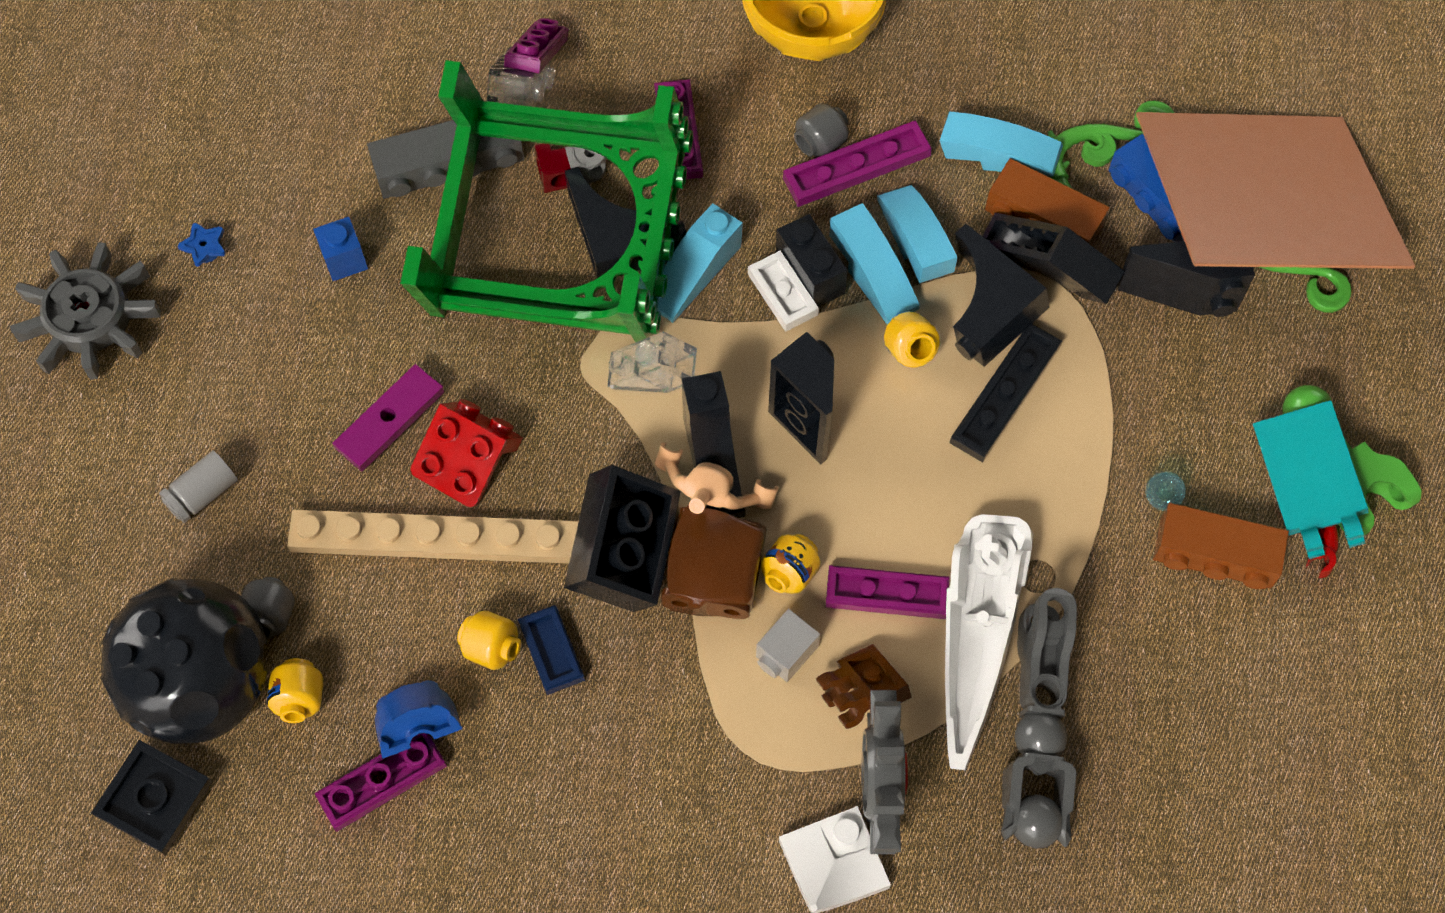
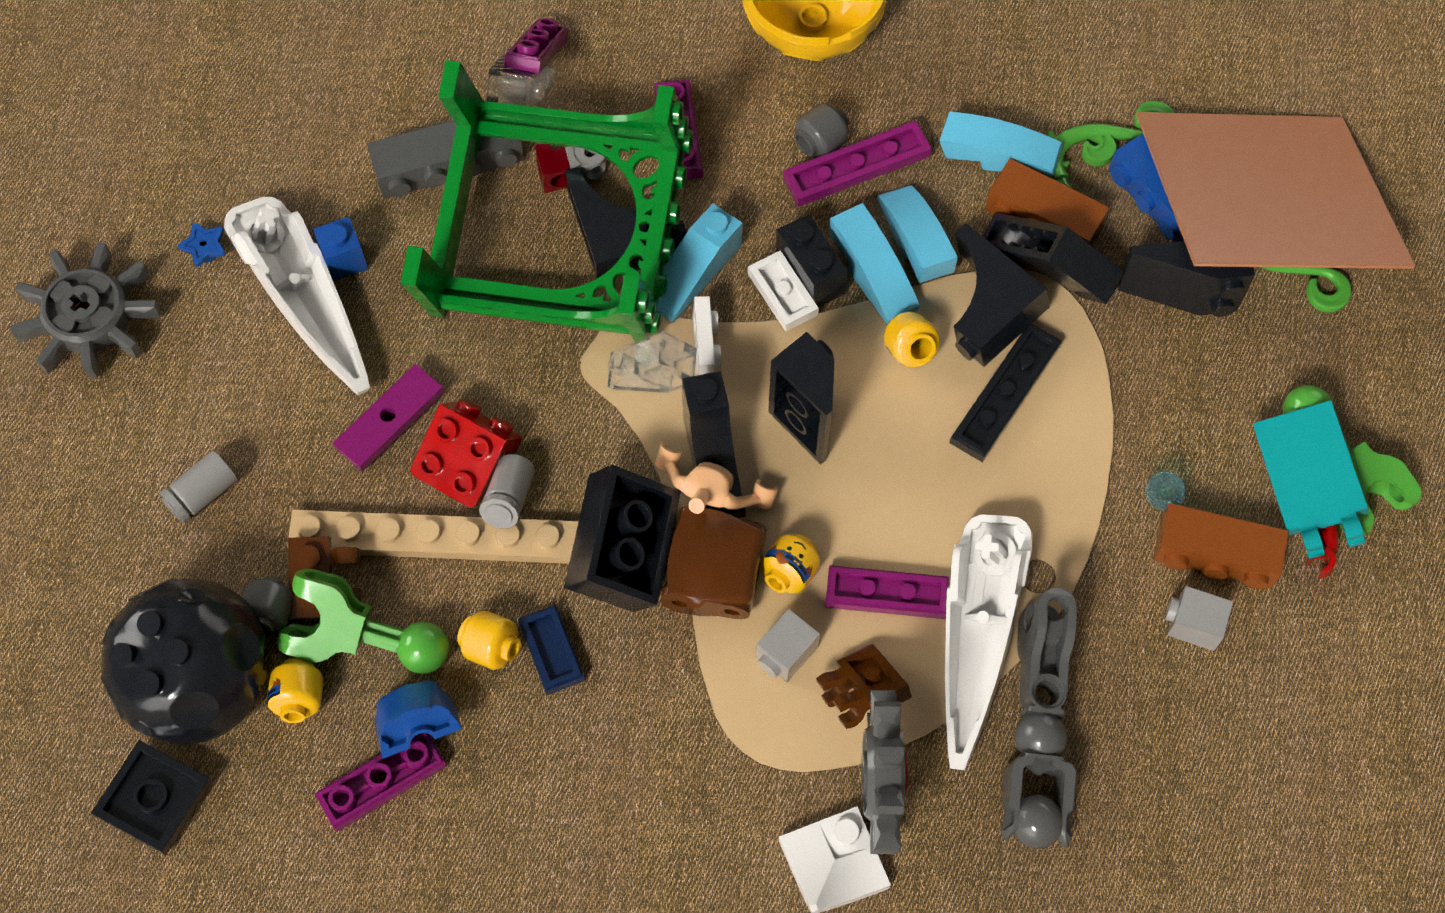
none -> white piece [224,196,370,395]
none -> bright green piece [276,568,450,674]
none -> reddish brown plate [288,536,361,619]
none -> light grey piece [479,454,536,529]
none -> white plate [692,296,721,375]
none -> light grey brick [1164,586,1233,651]

